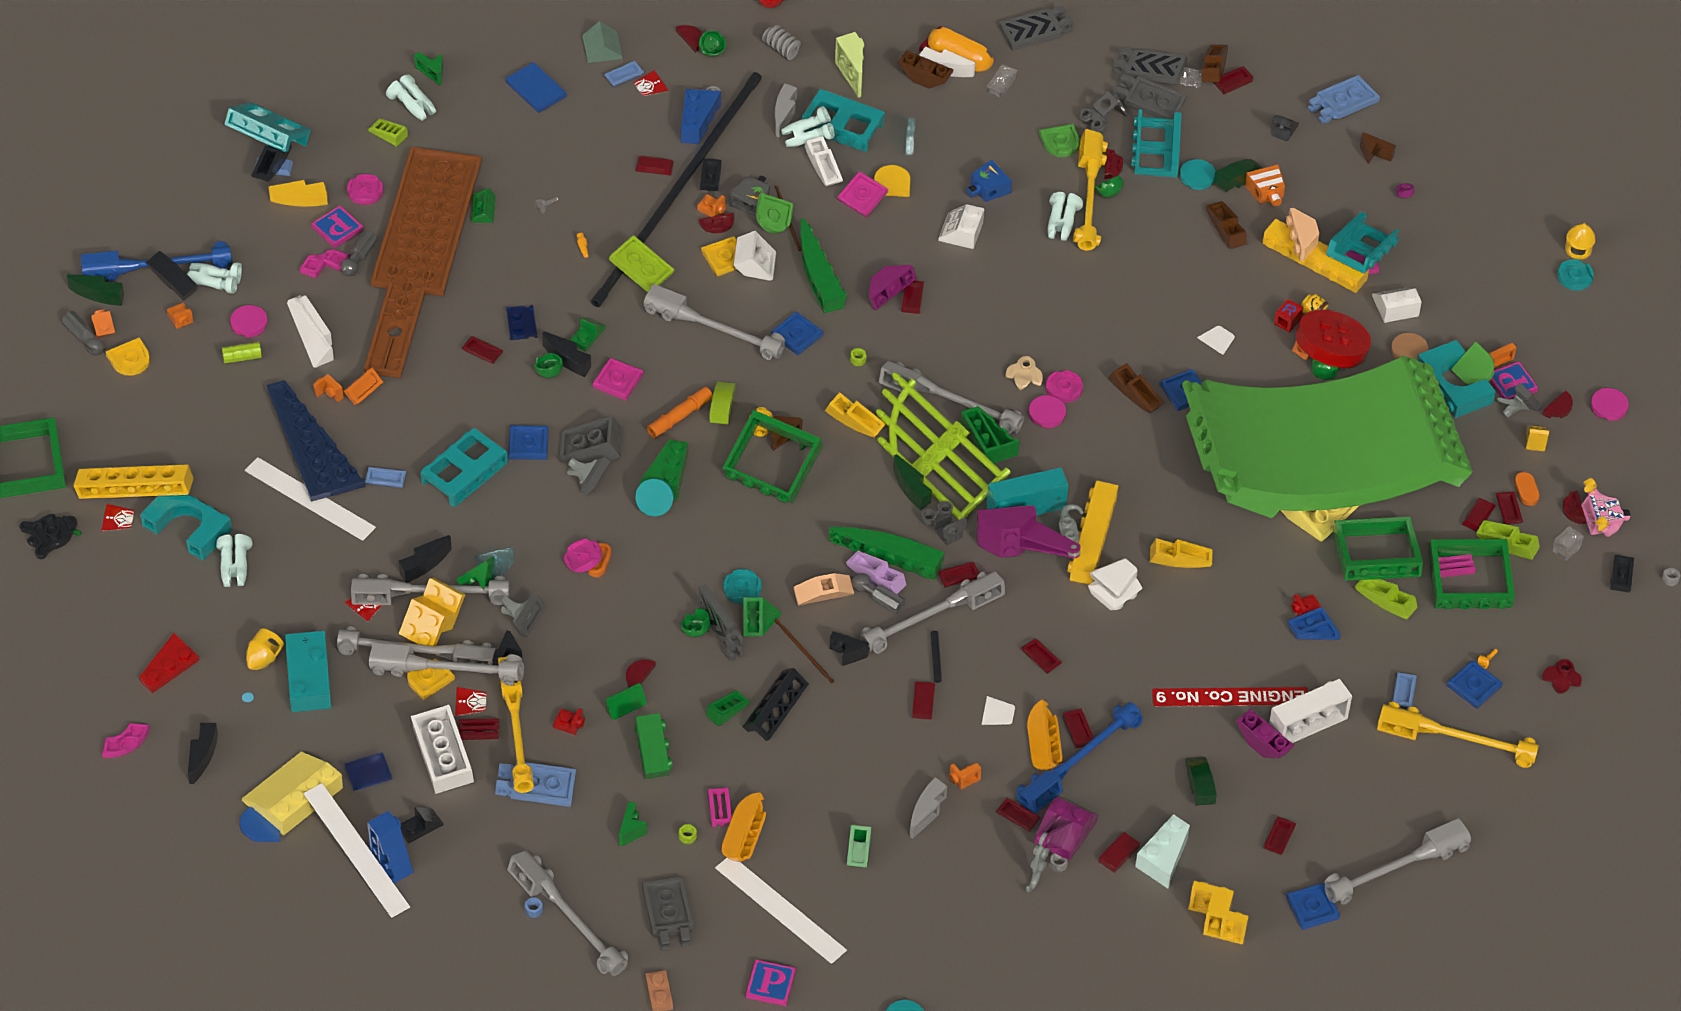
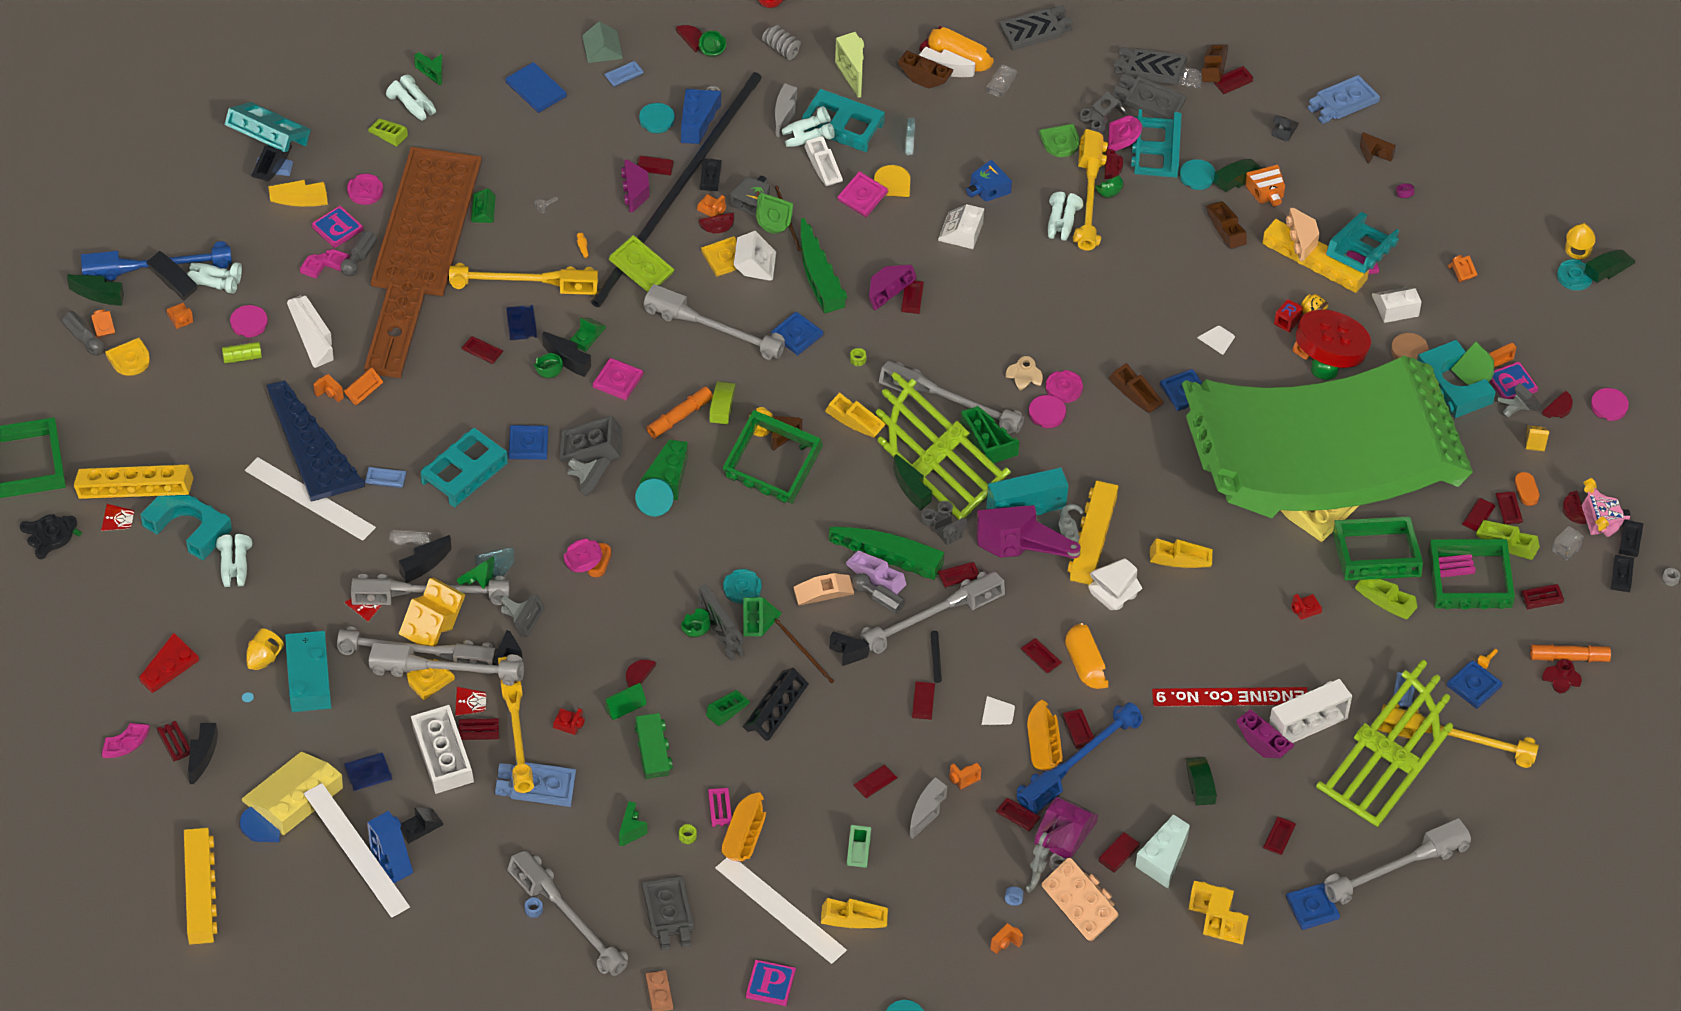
red sticker [634,70,669,96] -> none
blue wing [1287,607,1341,640] -> none
none -> dark red tile [157,721,190,762]
none -> yellow brick [184,828,218,945]
none -> clear plate [389,530,431,546]
none -> yellow bar [449,263,598,295]
none -> magenta slope [621,160,650,212]
none -> teal tile [639,103,675,133]
none -> yellow slope [821,898,888,928]
none -> dark red tile [854,764,897,799]
none -> orange bracket [990,923,1023,954]
none -> medium blue axle [1004,886,1023,906]
none -> light nougat bracket [1042,858,1118,941]
none -> light orange brick [1065,623,1108,689]
none -> dark pink tile [1108,116,1142,151]
none -> lime piece [1316,660,1453,828]
none -> orange bracket [1448,255,1478,283]
none -> dark red tile [1520,584,1564,610]
none -> orange piece [1530,644,1611,663]
none -> dark green slope [1584,250,1635,283]
none -> black plate [1618,520,1644,557]

